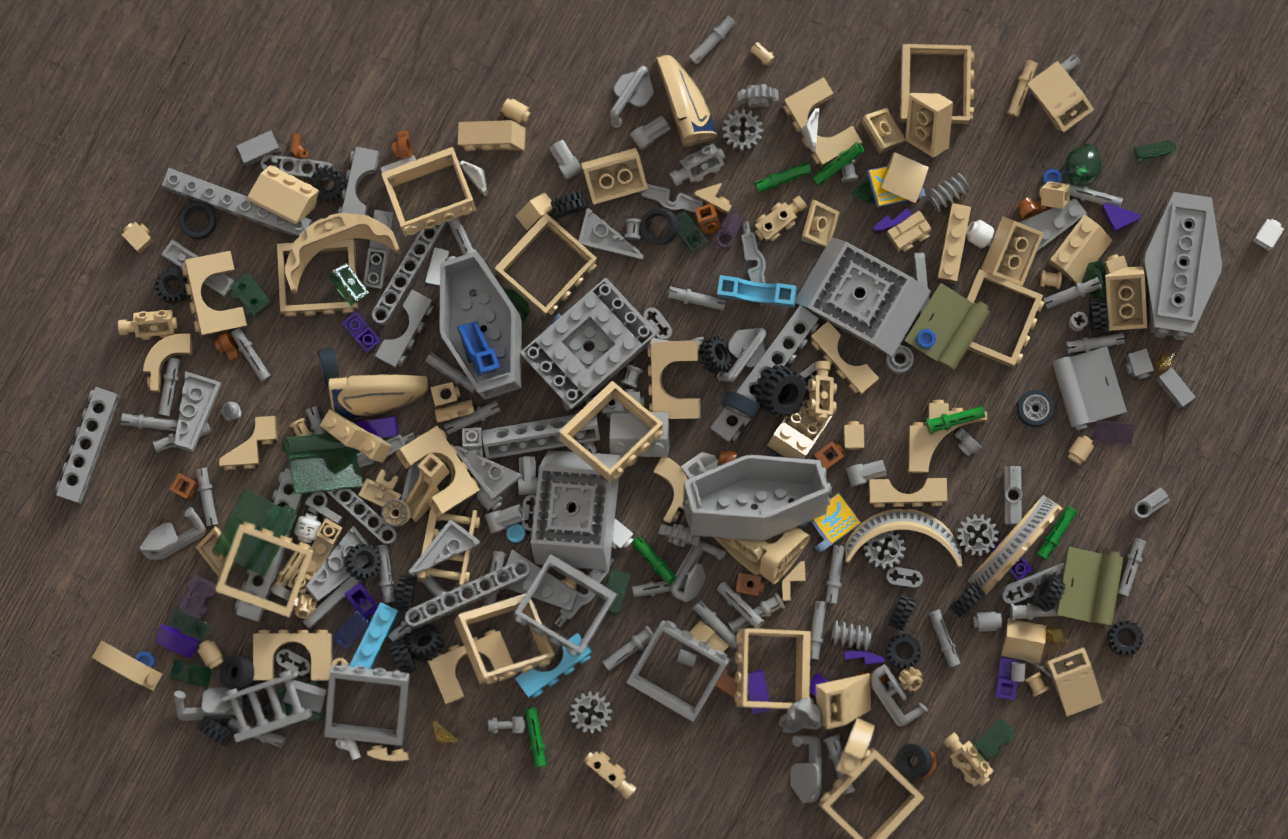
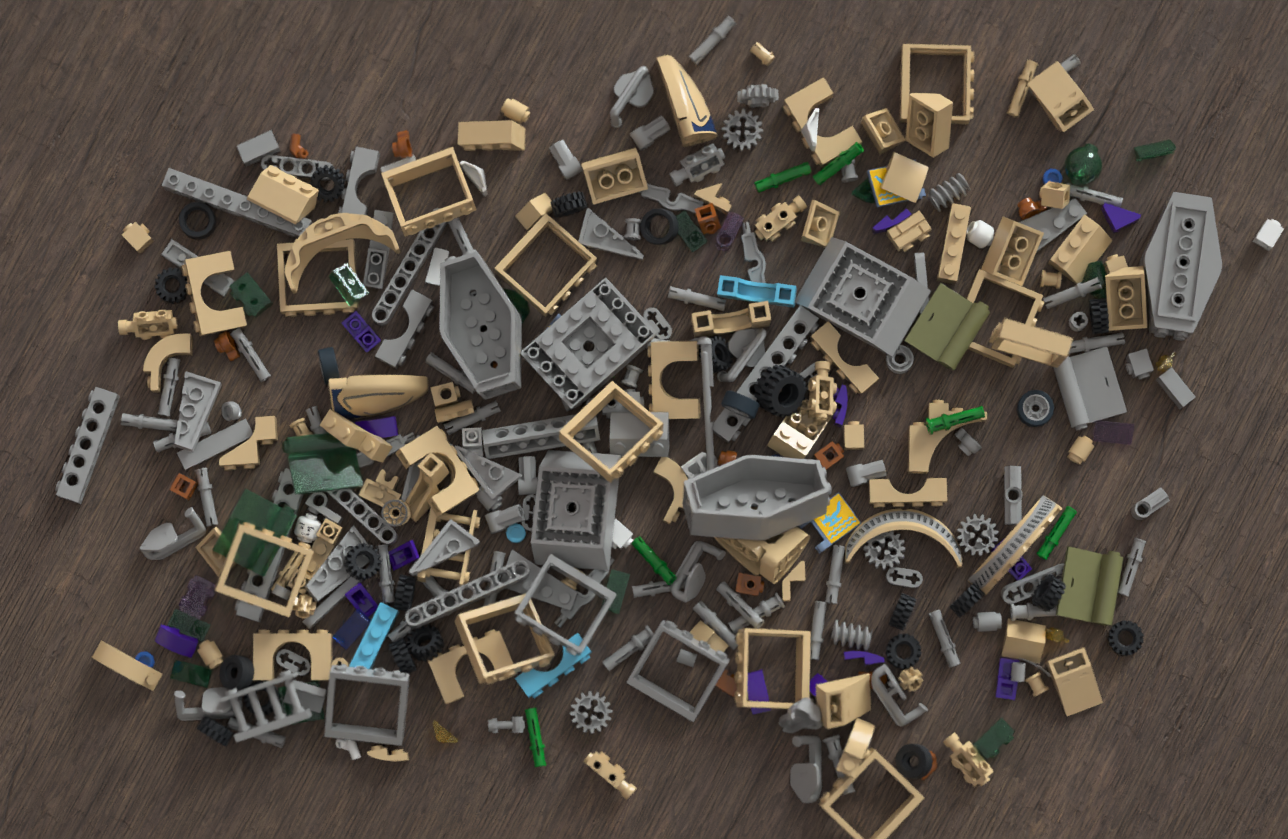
blue arch [457,321,499,377] -> none
light grey gear [658,524,700,547] -> none
blue tile [916,329,936,349] -> none
none -> light grey tile [177,419,253,470]
none -> dark purple slope [388,540,420,571]
none -> tan arch [691,301,771,339]
none -> light grey bar [697,336,715,471]
none -> dark purple slope [833,384,847,427]
none -> tan window [989,318,1073,368]

